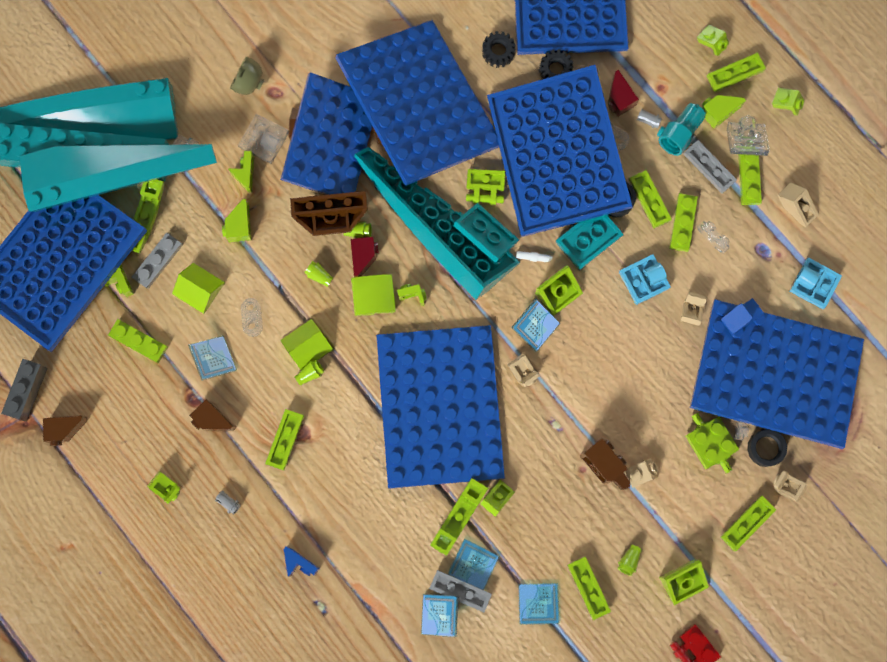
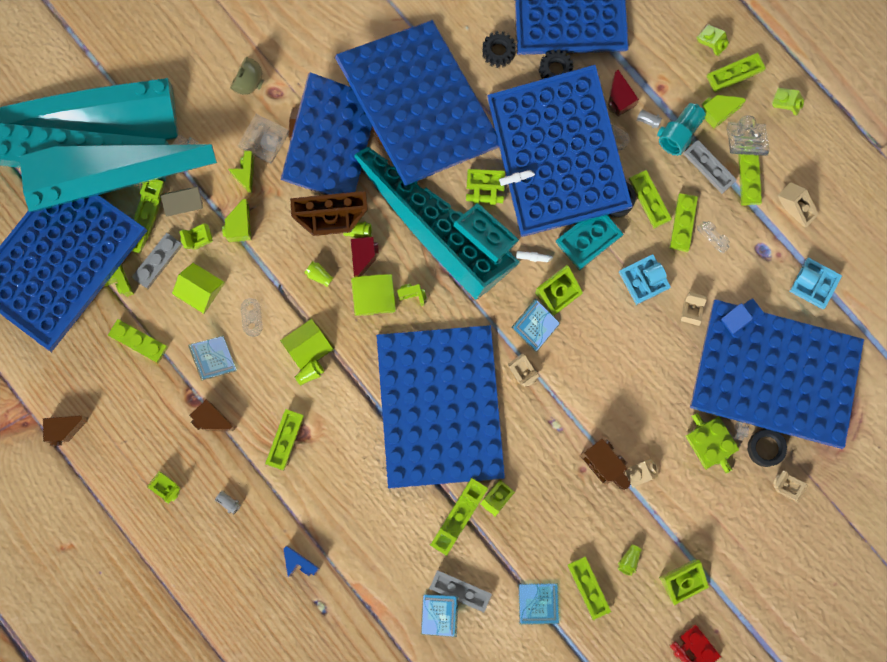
dark grey brick [1,359,48,422] -> none
clear light blue piece [448,539,500,590] -> none
lime plate [720,496,776,552] -> none
none -> dark tan slope [161,186,203,217]
none -> lime bracket [179,223,213,250]
none -> white piece [499,170,535,186]

